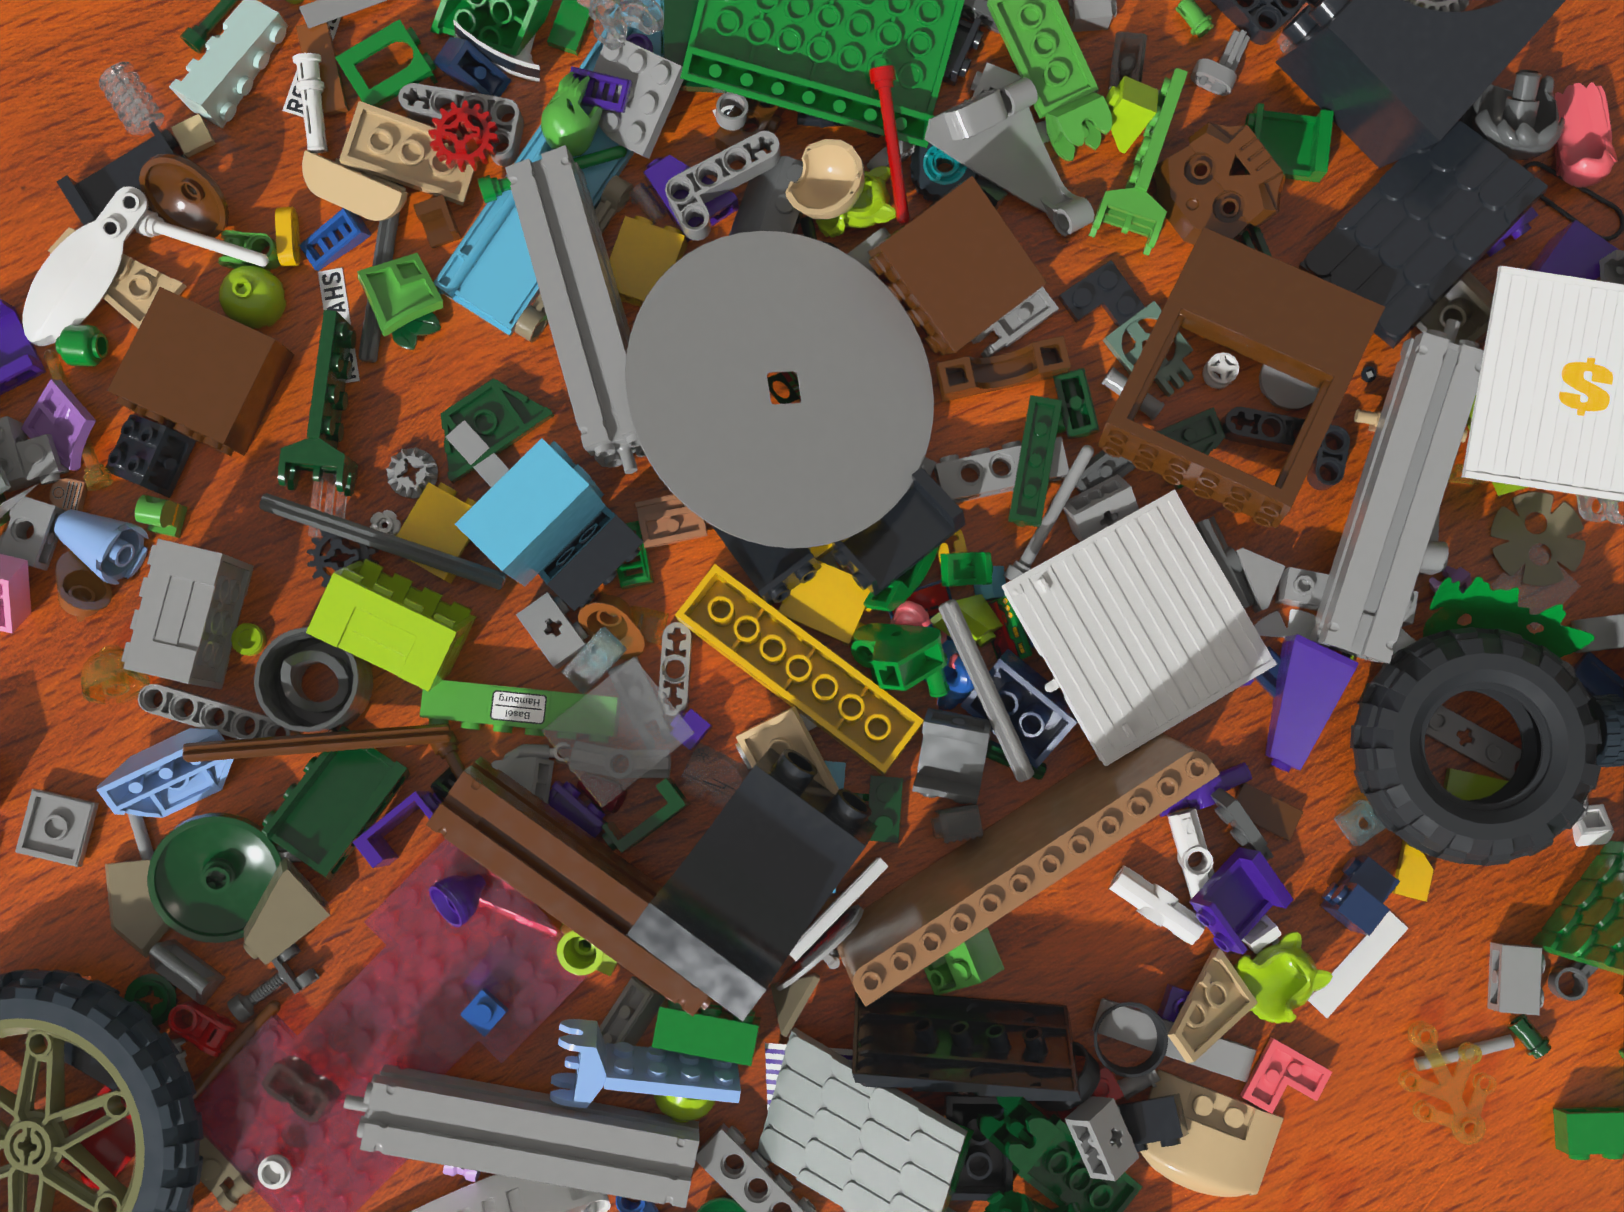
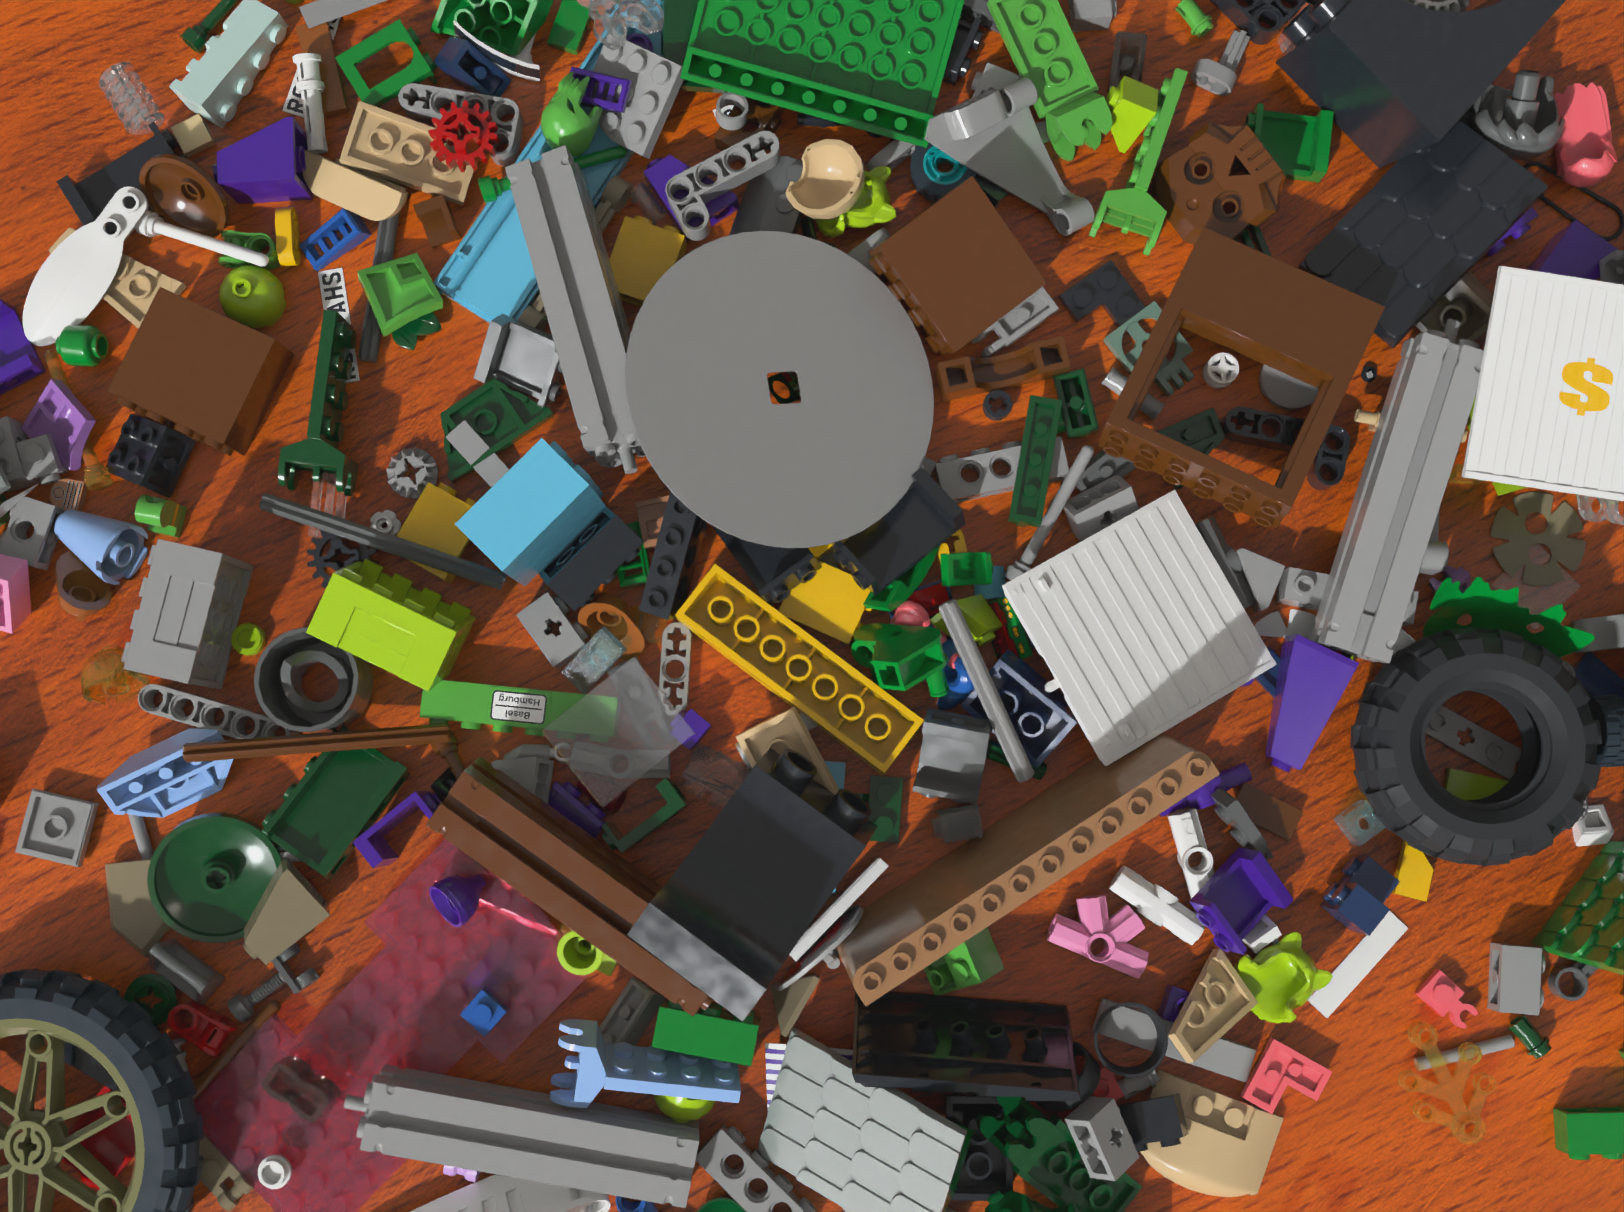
red piece [869,65,909,224] -> none
none -> dark purple slope [213,117,313,204]
none -> panel [473,313,563,408]
none -> black brick [639,491,707,620]
none -> black bush [982,390,1012,421]
none -> bright pink piece [1046,895,1149,979]
none -> coral plate [1414,969,1478,1029]

